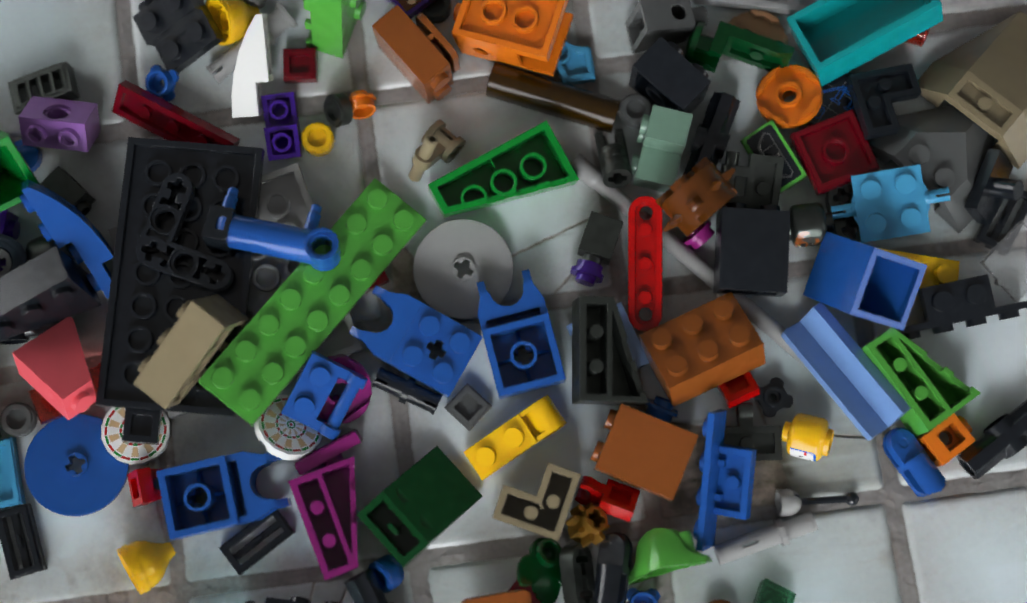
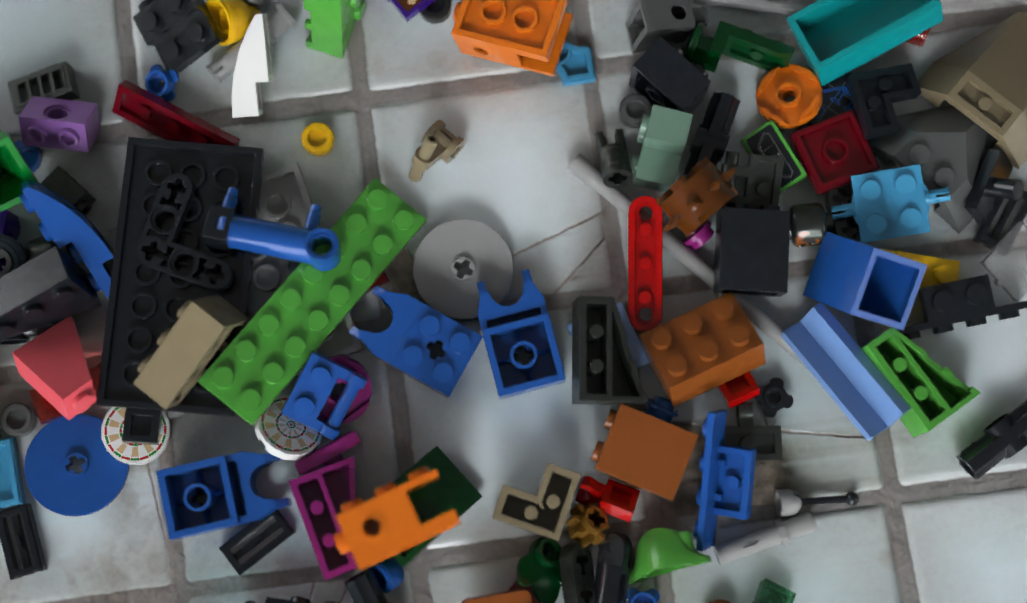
yellow helmet [117,540,176,595] -> none
red tile [127,467,163,508] -> none
dark purple slope [261,91,302,161] -> none
dark red tile [283,47,318,83] -> none
pearl dark grey tile [324,93,353,127] -> none
orange plate [349,90,376,119] -> none
dark orange brick [372,4,460,104] -> none
black pin [372,367,443,415] -> none
green wedge [428,120,579,218] -> none
dark grey tile [444,383,492,432] -> none
yellow plate [464,395,567,480] -> none
dark brown brick [486,63,621,133] -> none
dark purple plate [570,259,604,287] -> none
pearl dark grey brick [577,211,623,265] -> none
medium nougat tile [728,9,788,45] -> none
yellow head [781,413,834,461] -> none
blue arm [882,427,946,497] -> none
orange brick [916,413,976,467] -> none
none -> orange torso [333,466,461,570]

